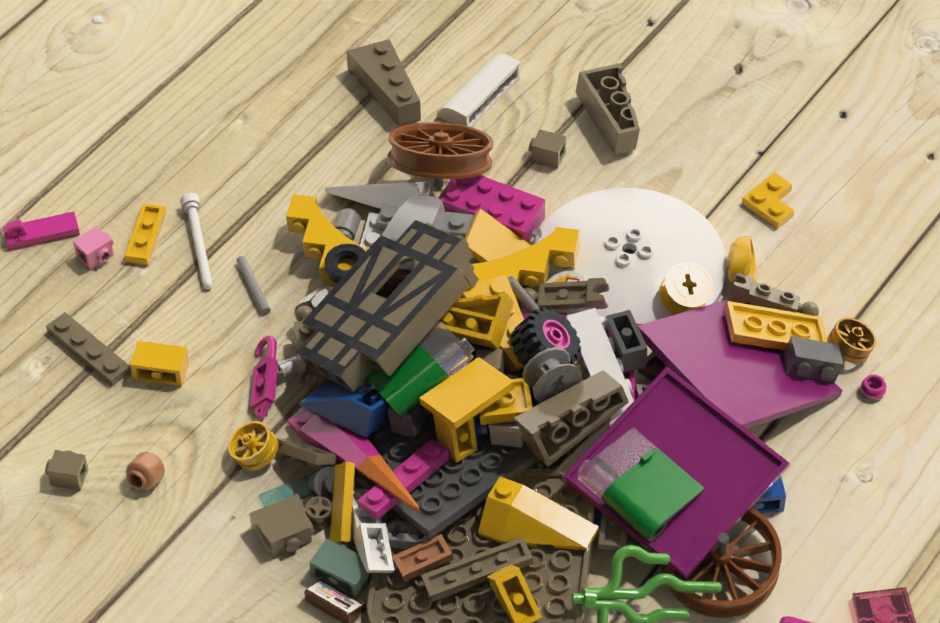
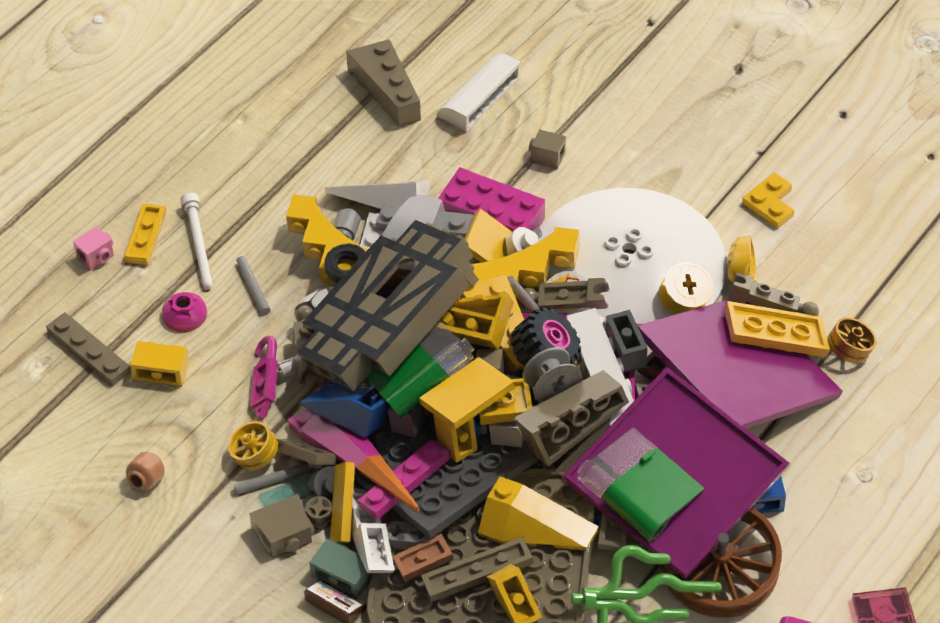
dark pink hinge [3,211,80,251] -> none
dark tan brick [45,450,89,491] -> none
dark orange wheel [387,122,494,188] -> none
dark tan wedge [576,63,640,154] -> none
dark grey brick [782,336,844,383] -> none
dark pink plate [861,375,887,399] -> none
none -> dark pink piece [162,292,207,332]
none -> light grey bar [234,462,312,495]
none -> white piece [506,227,538,255]

